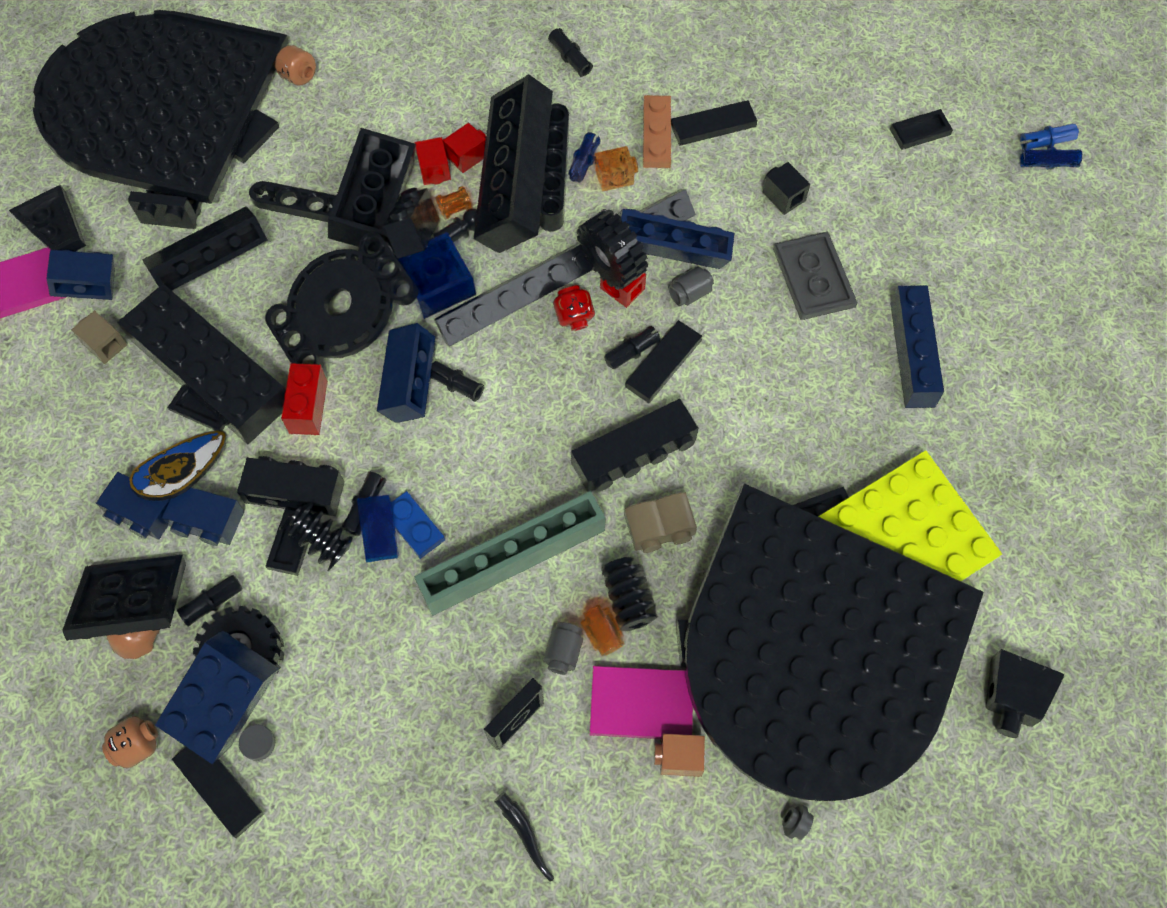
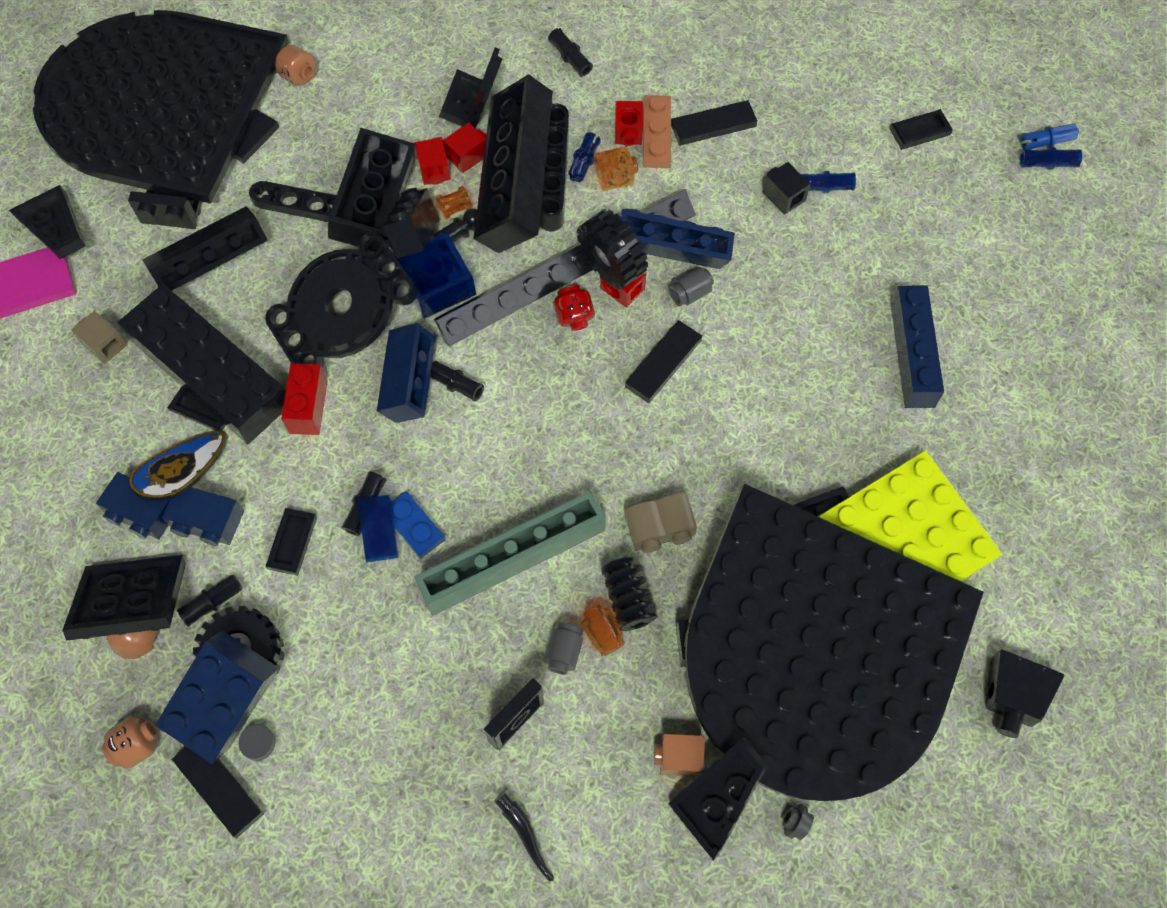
dark blue brick [46,250,115,300] -> none
black brick [237,456,344,516] -> none
black piece [279,502,353,572] -> none
black brick [571,399,699,492] -> none
dark pink tile [590,666,693,739] -> none
black axle [604,326,660,369] -> none
dark grey tile [773,232,858,320] -> none
none -> black plate [439,47,503,129]
none -> red brick [615,101,643,146]
none -> black wing [668,737,768,861]
none -> clear blue pin [801,171,856,194]

